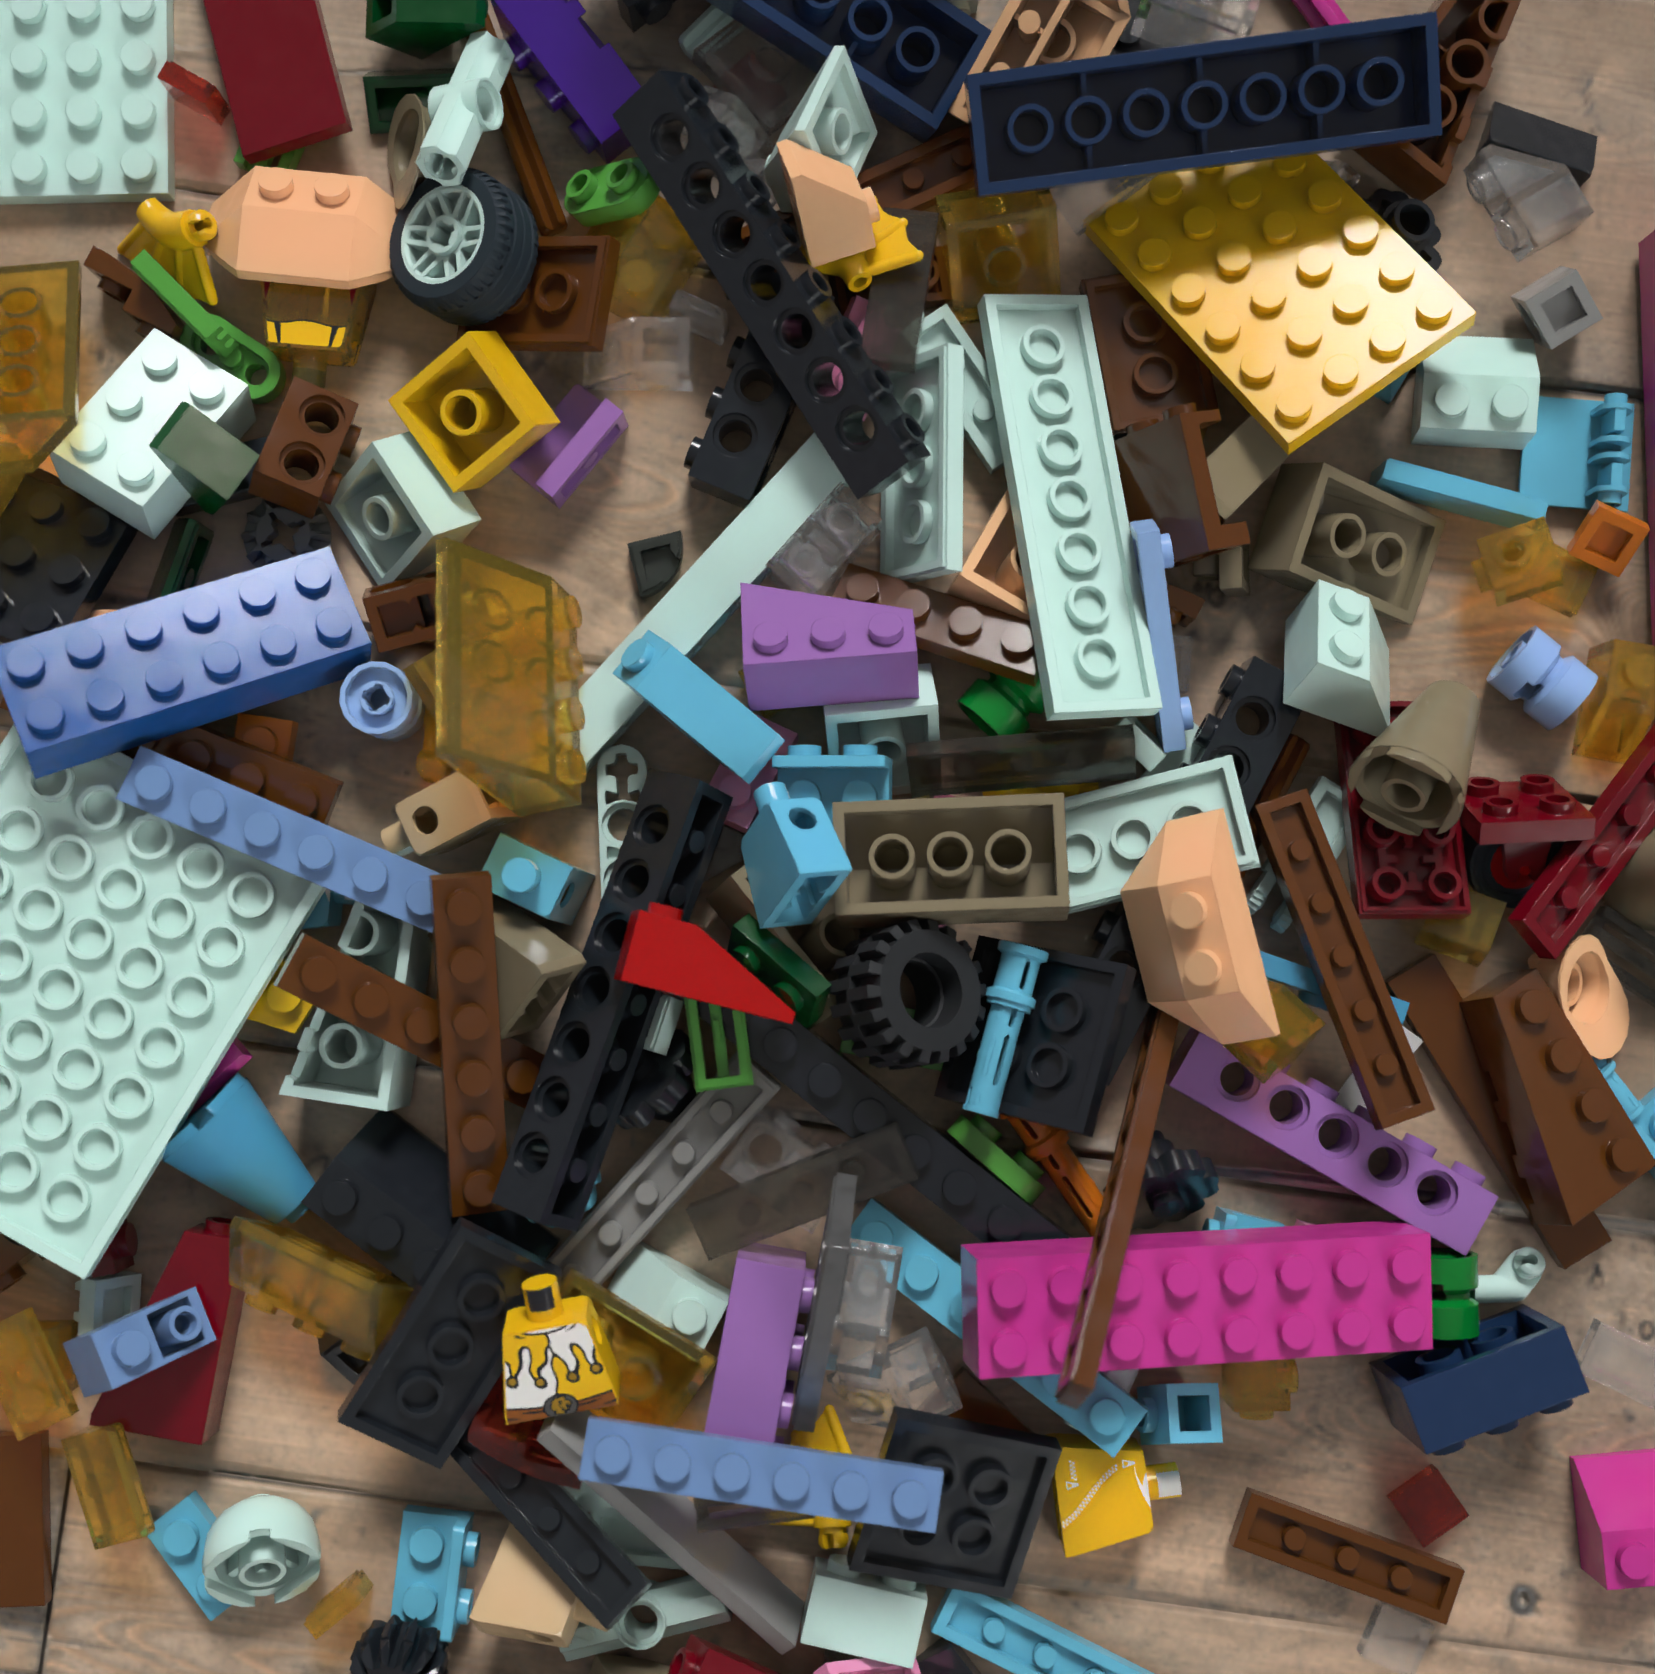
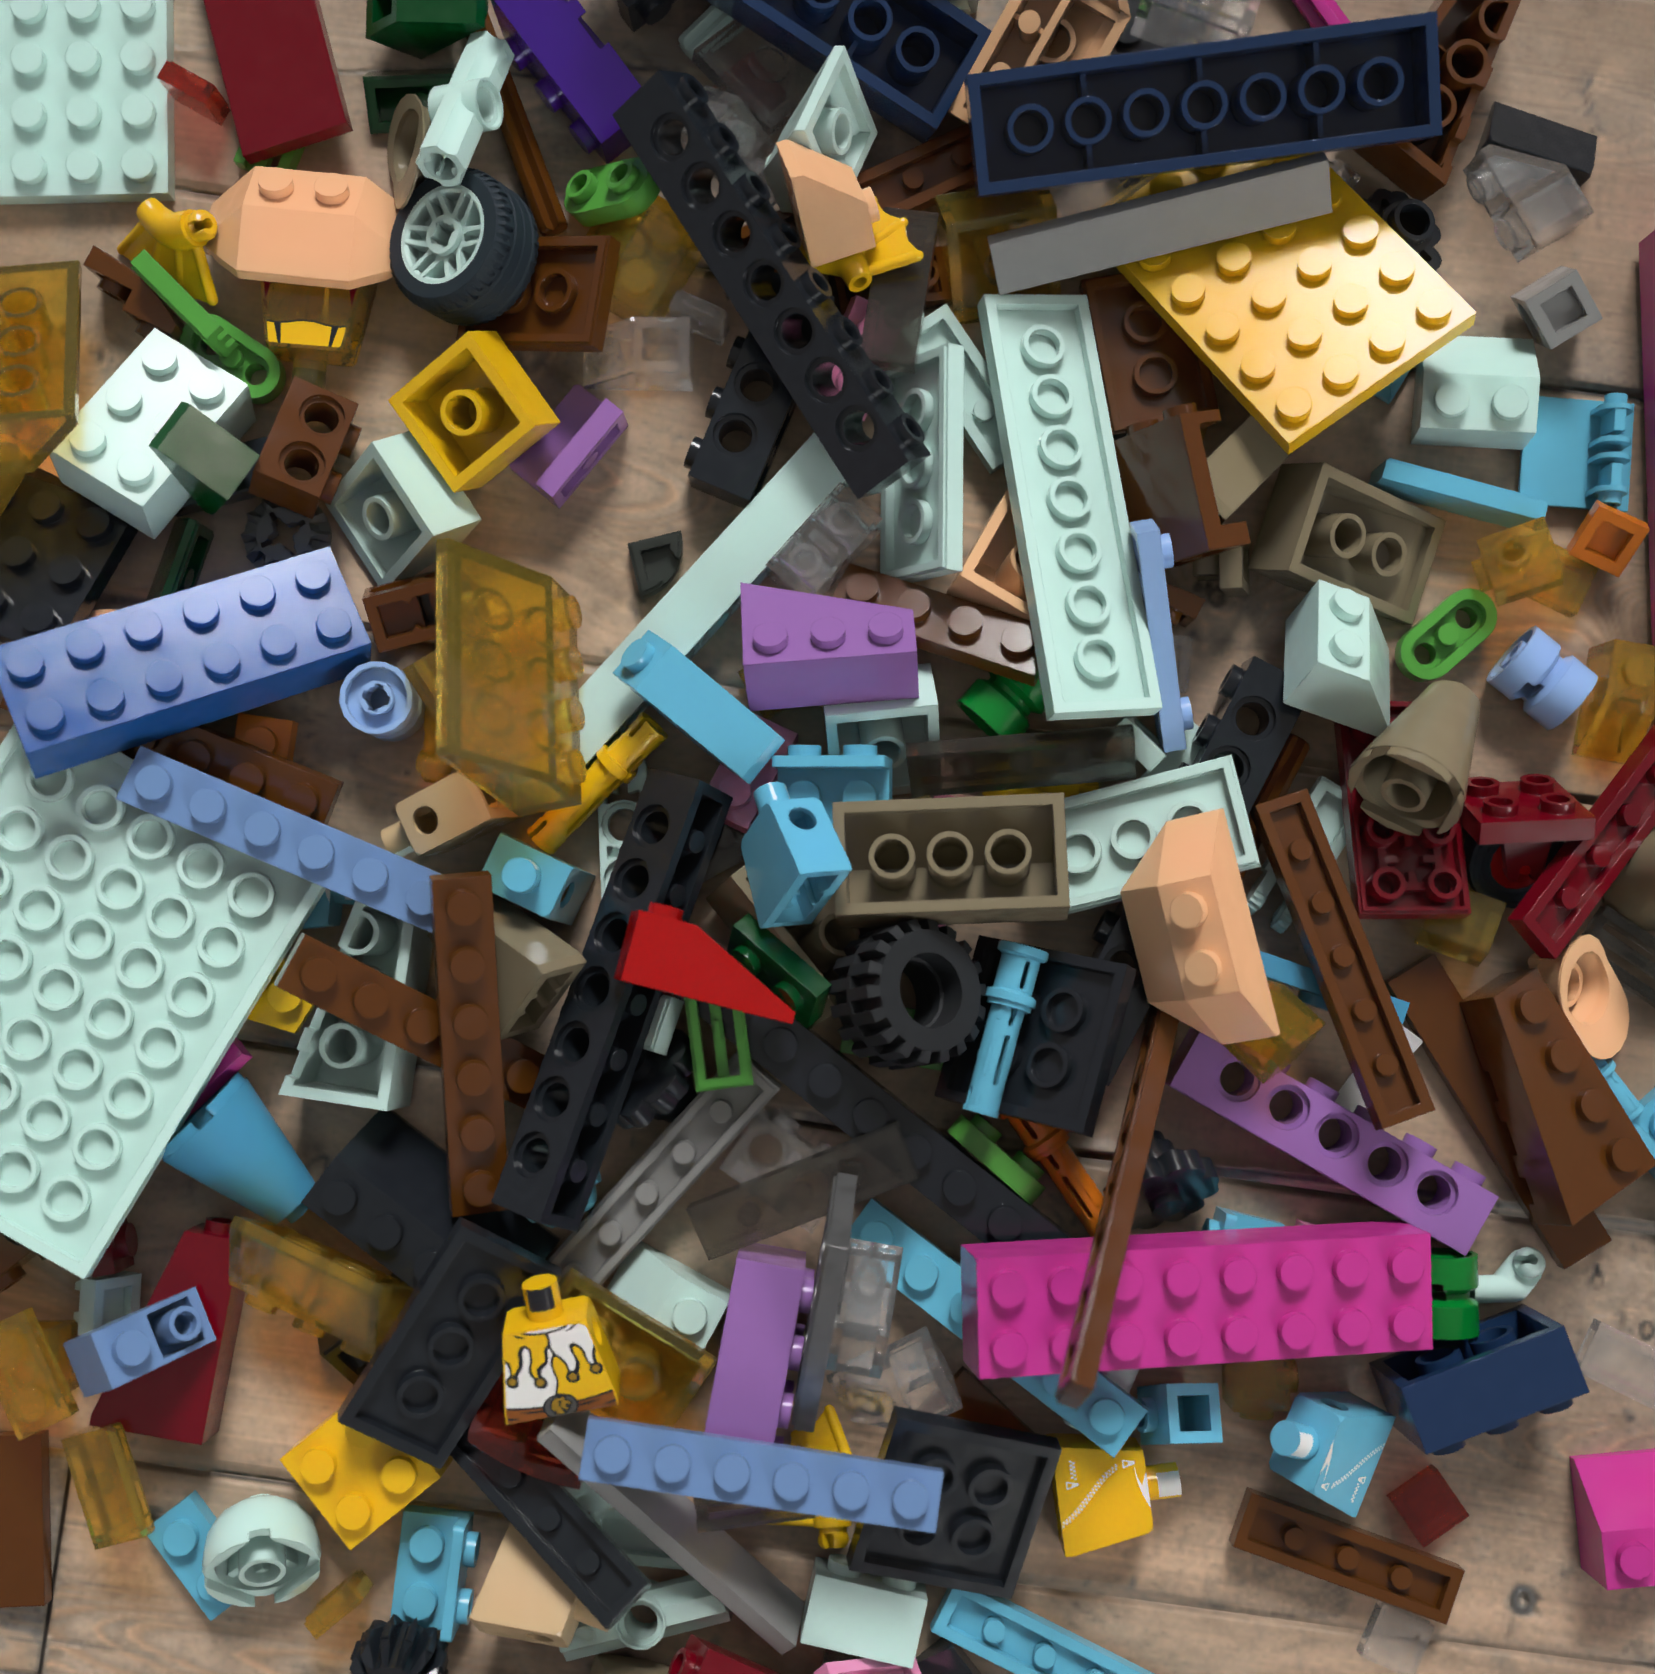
none -> yellow brick [279,1409,453,1550]
none -> yellow pin [527,712,668,855]
none -> light grey tile [987,151,1333,295]
none -> medium azure torso [1269,1391,1396,1517]
none -> bright green plate [1395,588,1497,682]

